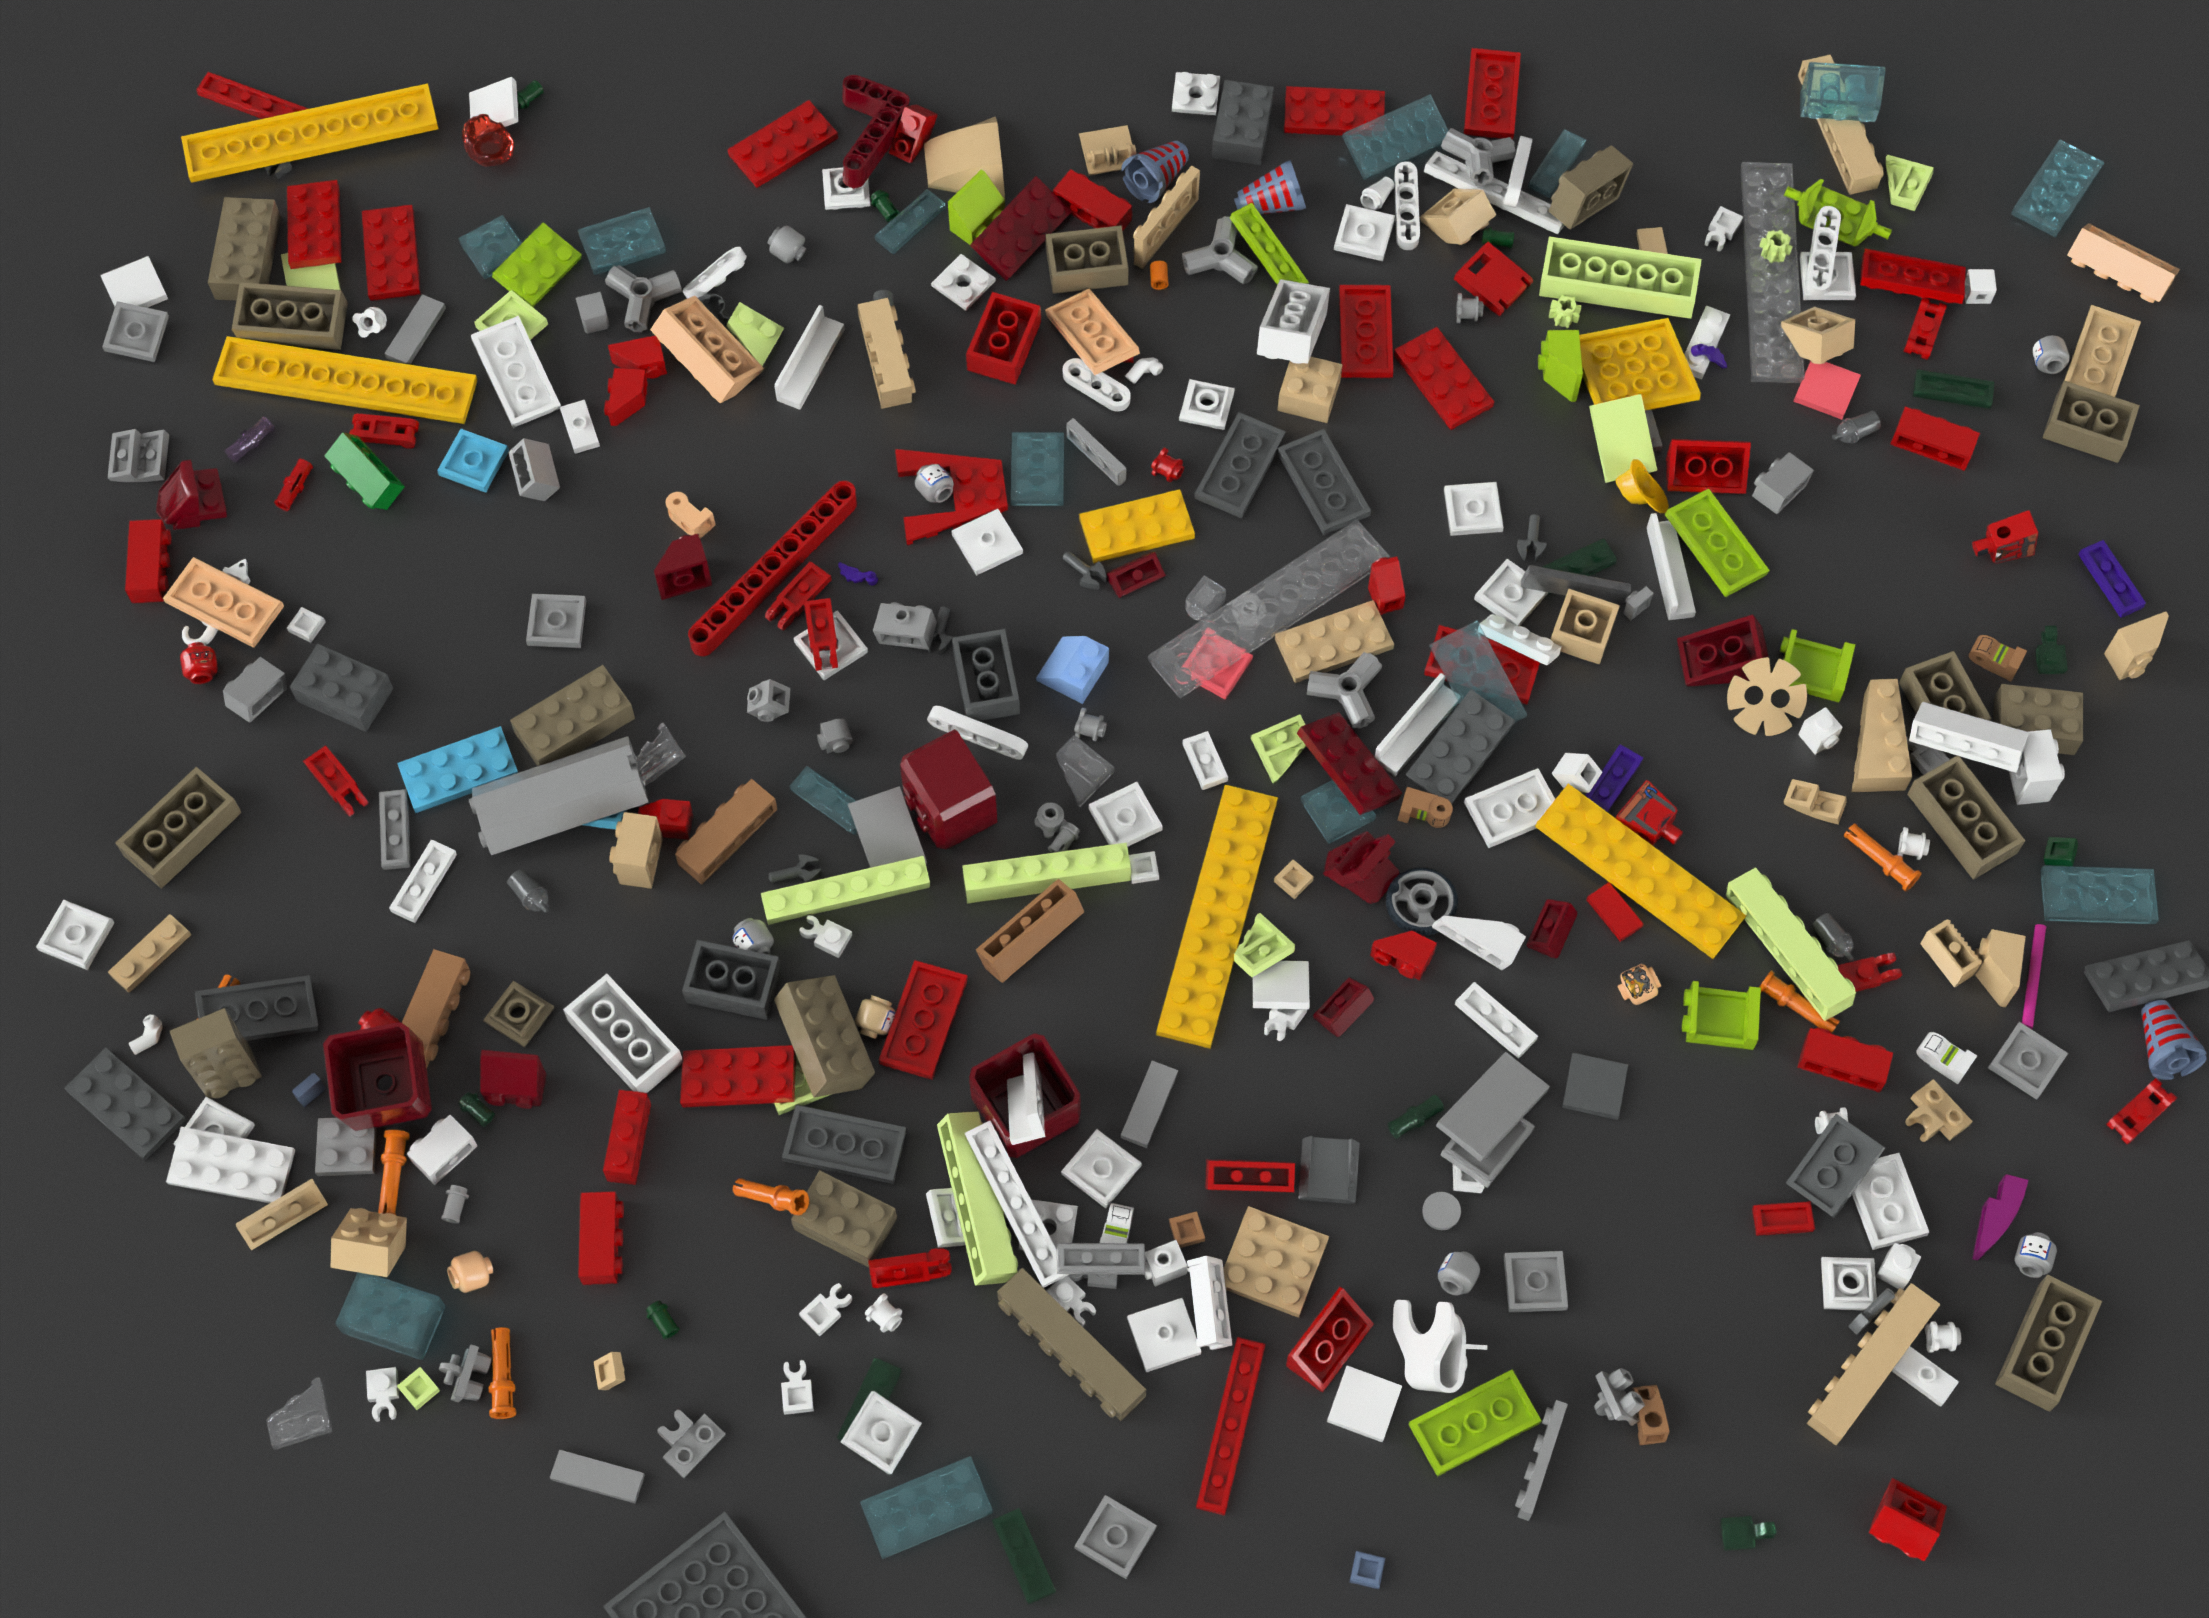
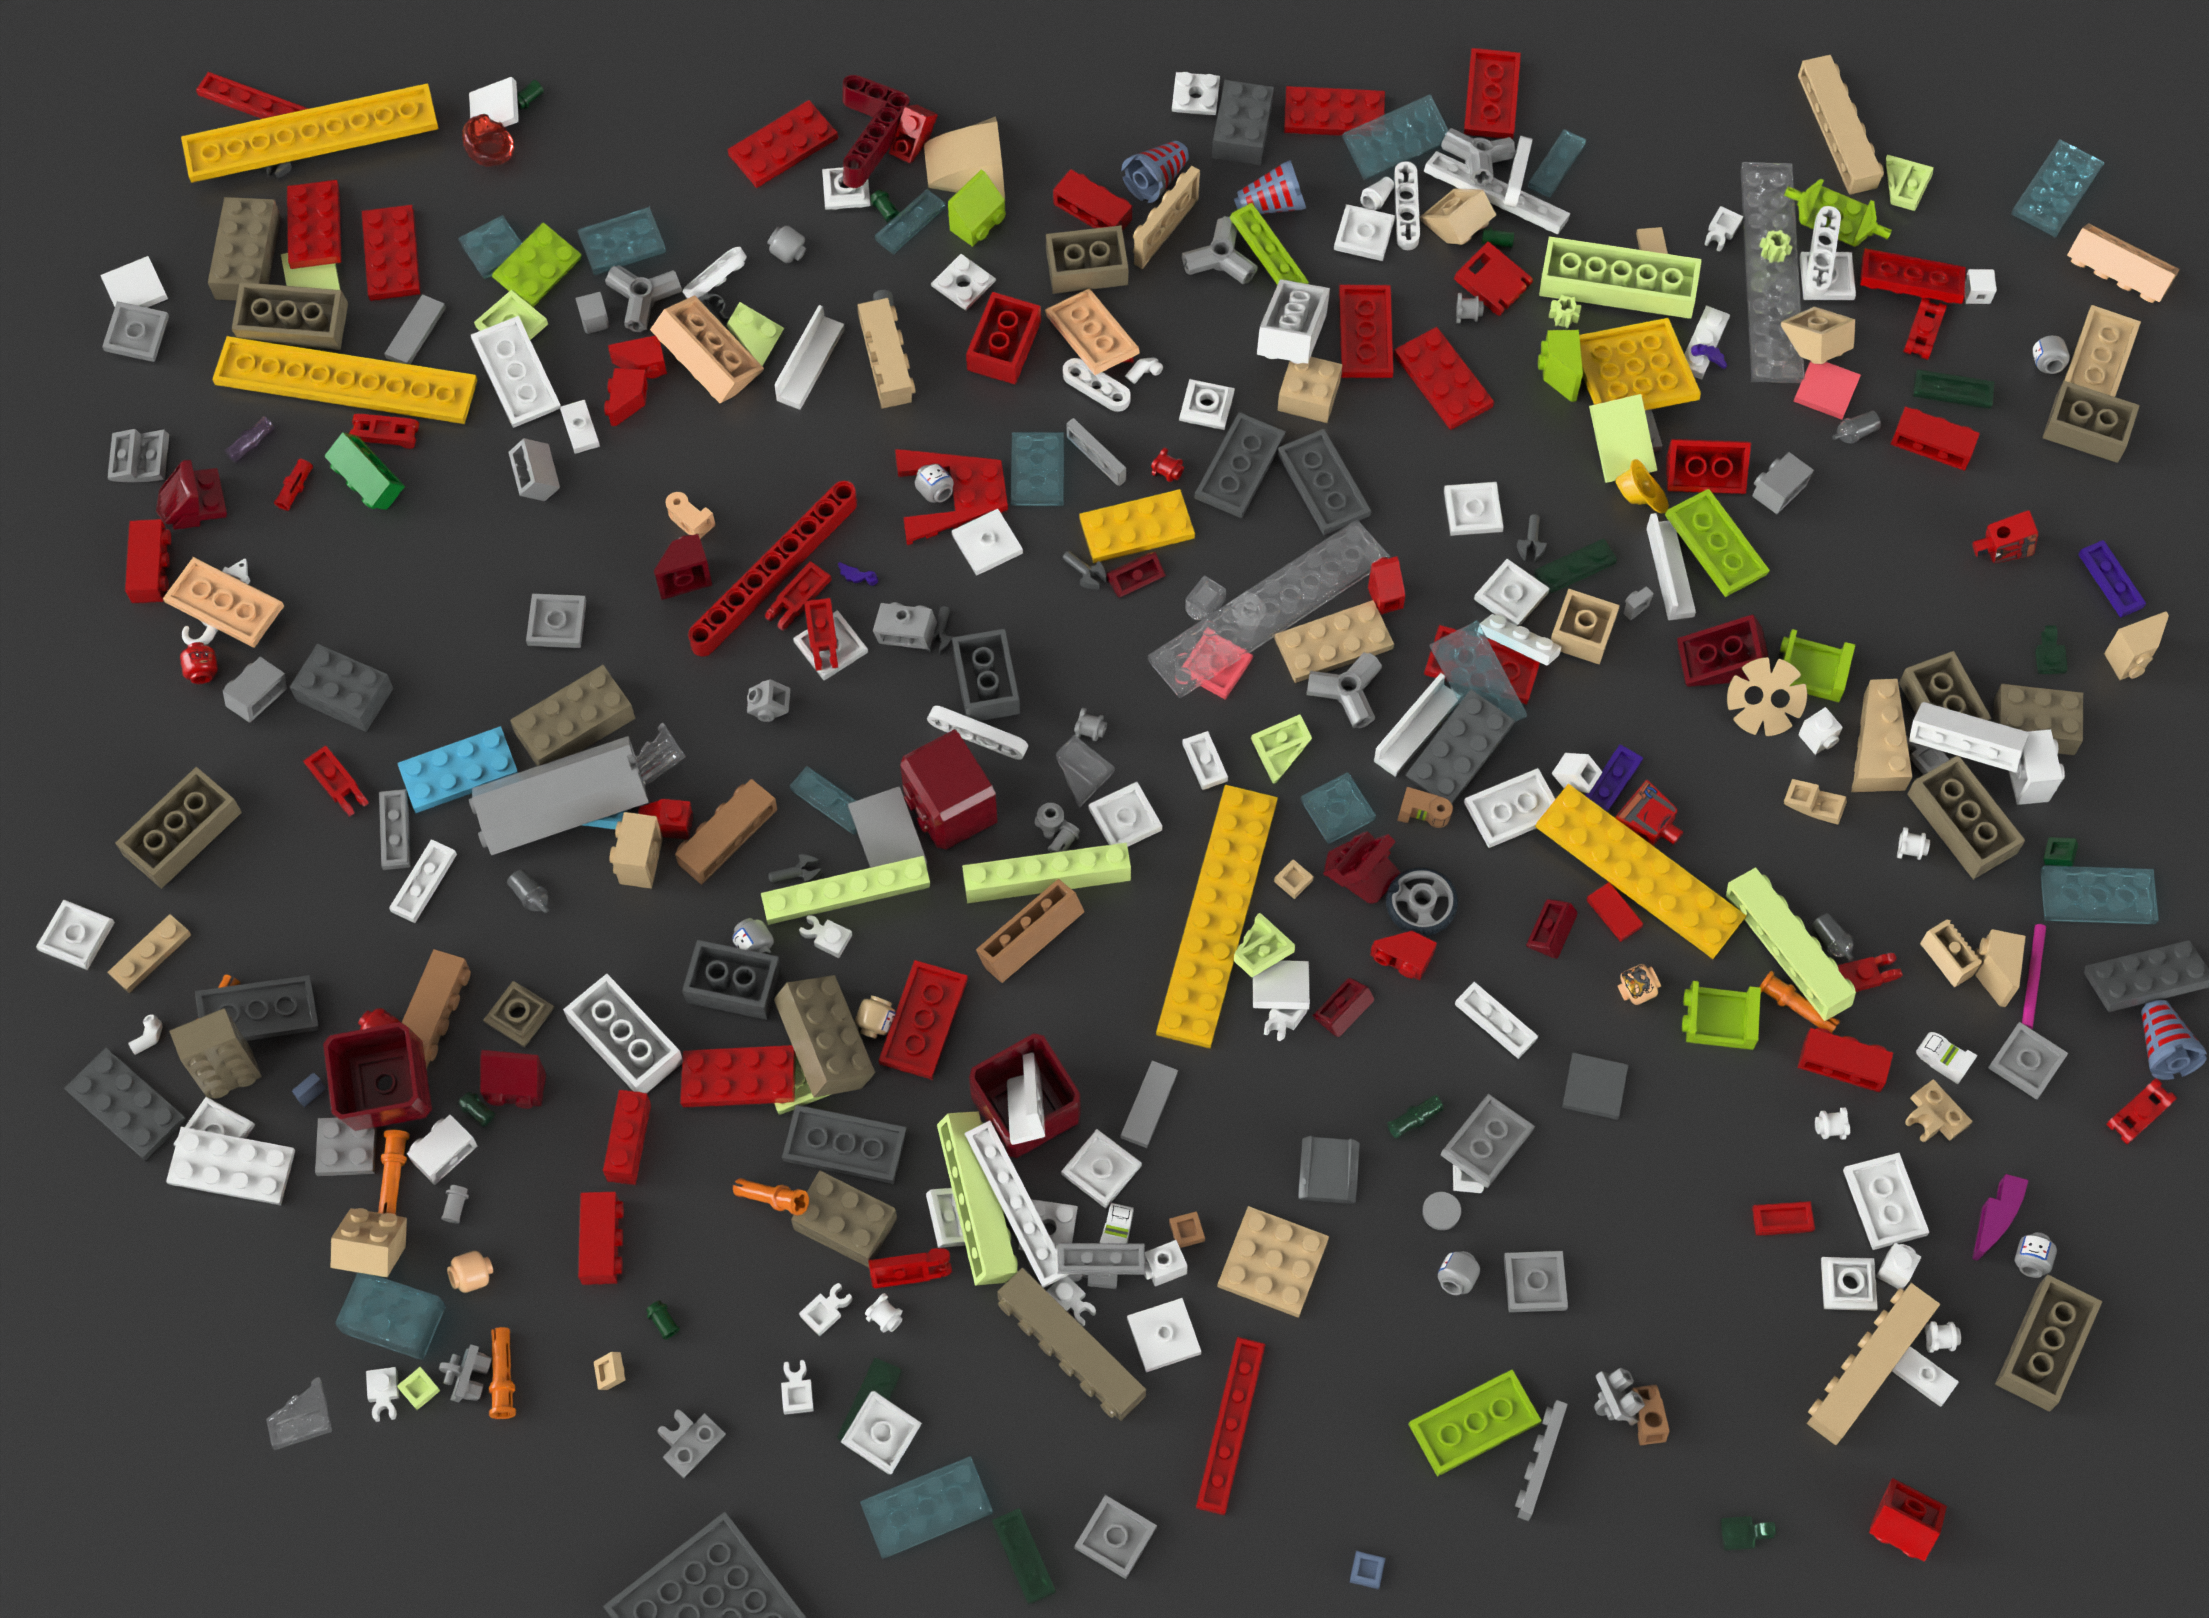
tan plate [236,1179,328,1250] -> none
white tile [287,607,326,643] -> none
white brick [352,307,387,337] -> none
medium azure plate [437,429,509,493] -> none
light grey tile [550,1450,645,1504] -> none
light grey plate [817,719,853,754] -> none
dark red plate [970,176,1072,281] -> none
light blue slope [1036,636,1109,704] -> none
tan hinge [1079,125,1136,175] -> none
white tile [1129,851,1159,884] -> none
orange hinge [1150,261,1169,290] -> none
white container [1187,1256,1232,1350] -> none
red brick [1205,1159,1295,1192] -> none
red slope [1286,1287,1374,1392] -> none
dark red plate [1297,712,1403,815] -> none
white tile [1327,1366,1402,1443] -> none
white piece [1393,1300,1487,1393] -> none
white slope [1432,916,1526,970] -> none
light grey tile [1436,1052,1550,1162] -> none
flat silver tile [1521,565,1631,606] -> none
dark tan brick [1548,145,1633,230] -> none
dark grey plate [1786,1114,1885,1218] -> none
clear light blue slope [1800,62,1885,122] -> none
orange pin [1844,823,1922,892] -> none
dark grey bar [1848,1289,1895,1335] -> none
medium nougat leg [1969,635,2027,681] -> none

